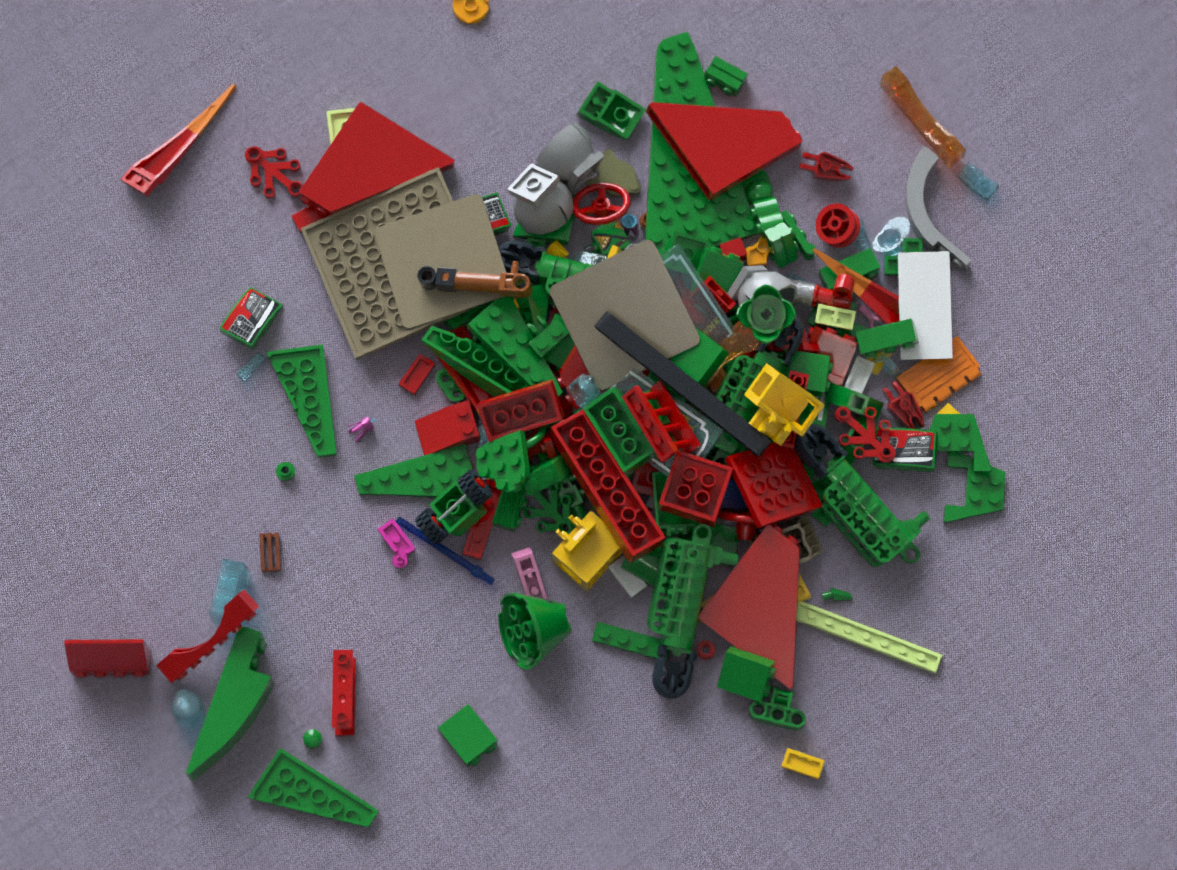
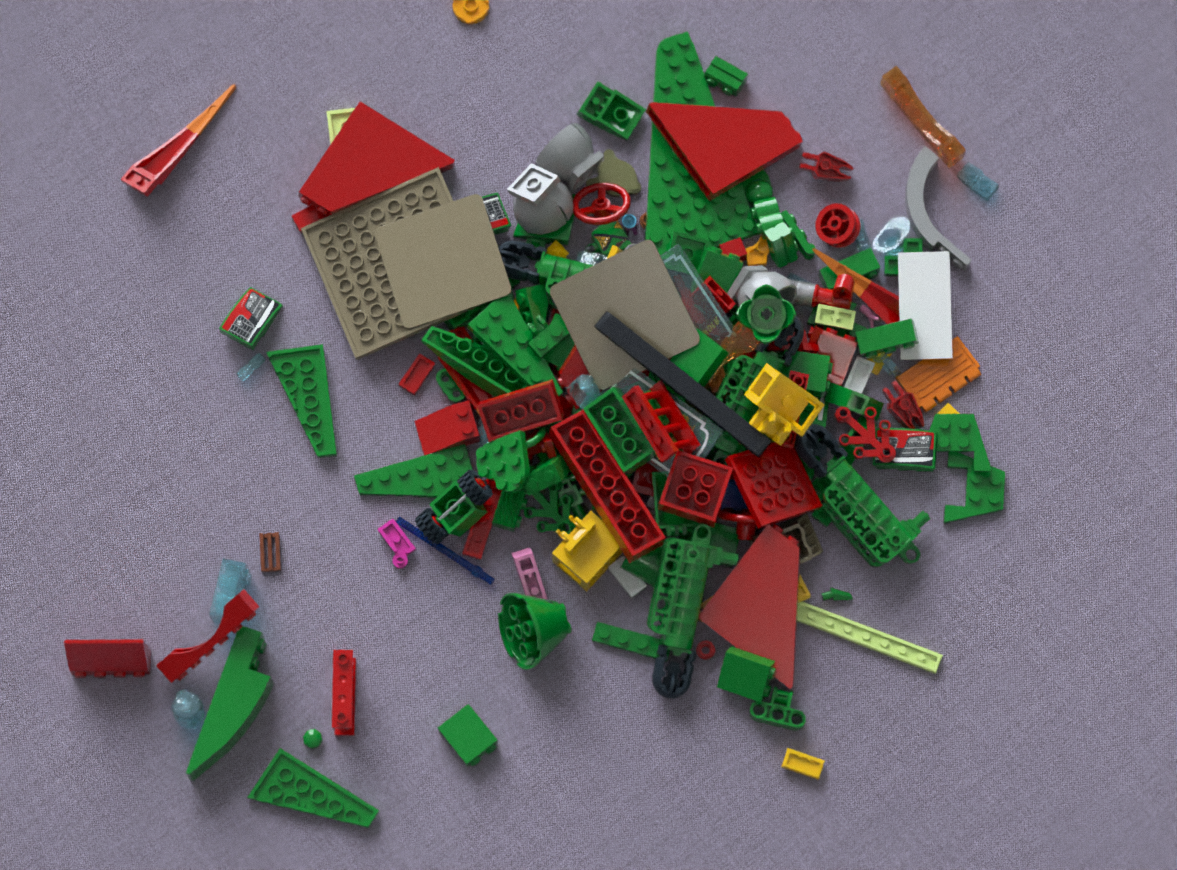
red plant [245,146,303,199] -> none
green plate [276,462,295,481] -> none
flat silver piece [346,416,375,442] -> none
dark orange piece [417,261,533,298] -> none

